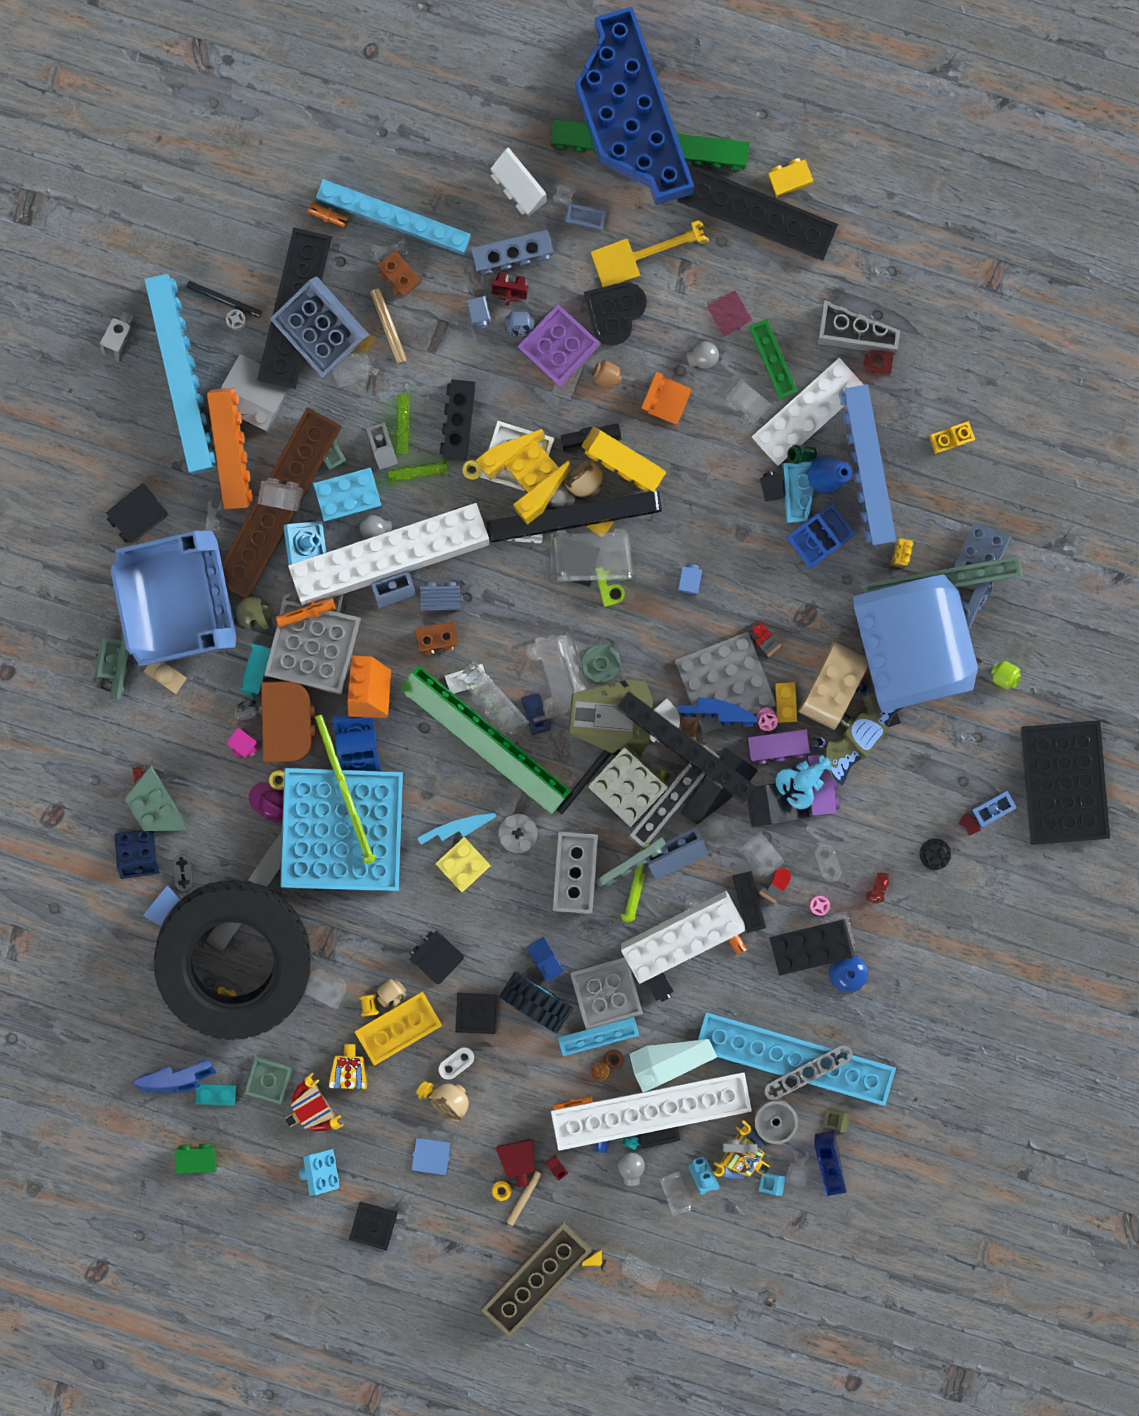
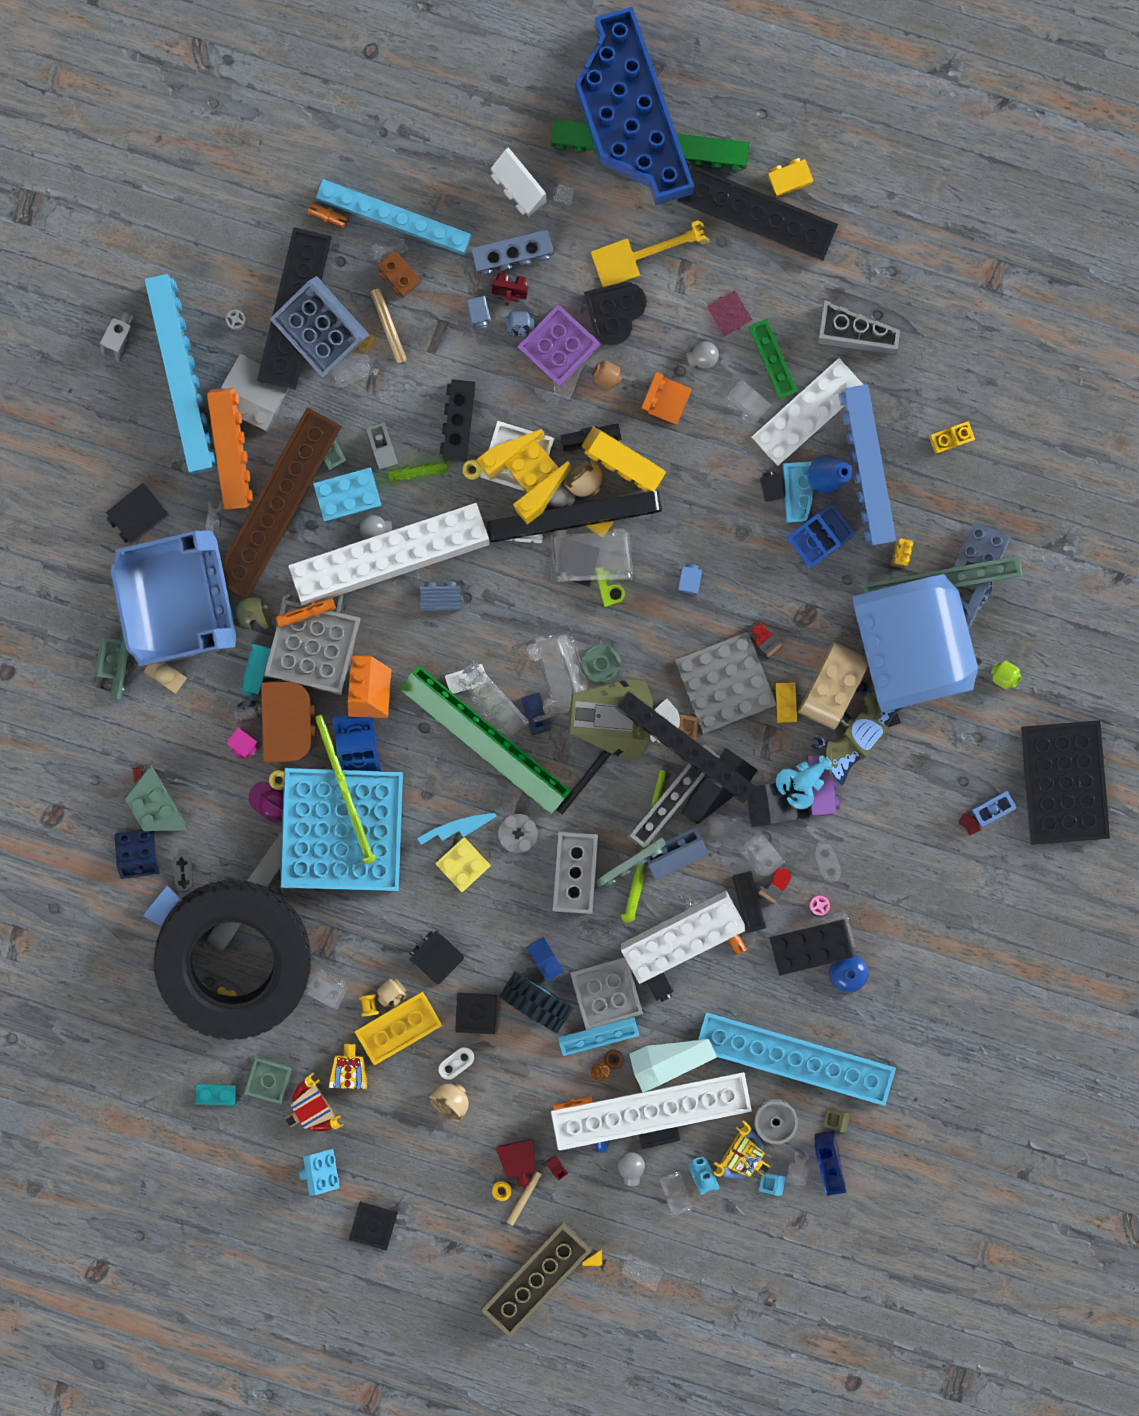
blue slope [134,1060,217,1094] -> none
green brick [174,1143,217,1174] -> none
black bar [186,280,262,318] -> none
clear brick [257,478,303,512] -> none
medium azure plate [283,521,326,564] -> none
sand blue brick [371,571,416,608] -> none
clear neon green pin [395,394,411,454] -> none
medium blue piece [412,1138,451,1175] -> none
dark orange brick [415,621,459,655] -> none
yellow plate [416,1081,434,1100] -> none
sand blue plate [564,203,607,231] -> none
plate [588,745,670,827] -> none
teal plate [621,1136,640,1150] -> none
blue slope [678,697,758,726] -> none
light grey plate [723,1139,757,1153] -> none
medium lavender brick [747,729,810,765] -> none
bright pink wheel [756,707,778,731] -> none
light grey beam [764,1045,853,1100] -> none
dark green cone [787,445,817,464] -> none
clear red brick [863,350,894,375] -> none
clear red arm [866,873,890,904] -> none
black gear [919,839,951,870] -> none

